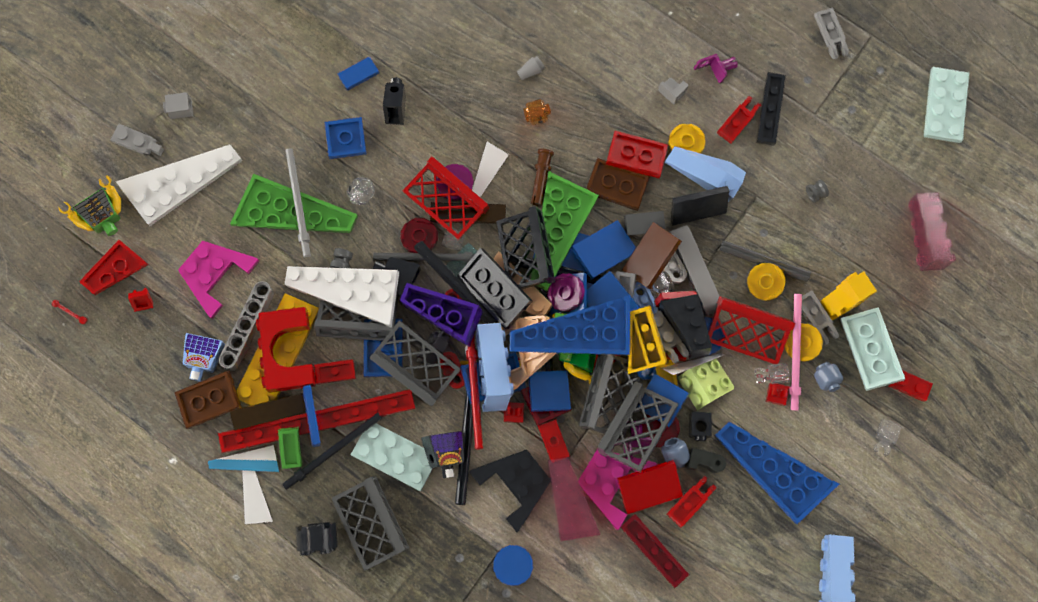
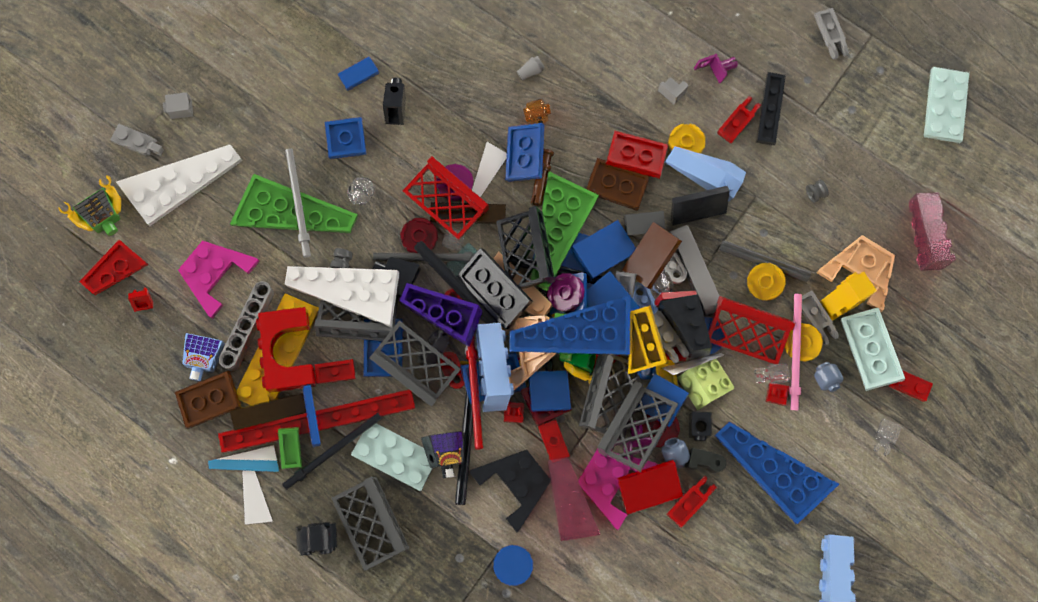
red hinge [52,300,87,324] -> none
dark red plate [620,514,690,588] -> none
none -> blue tile [505,123,545,182]
none -> light nougat wing [817,235,895,313]

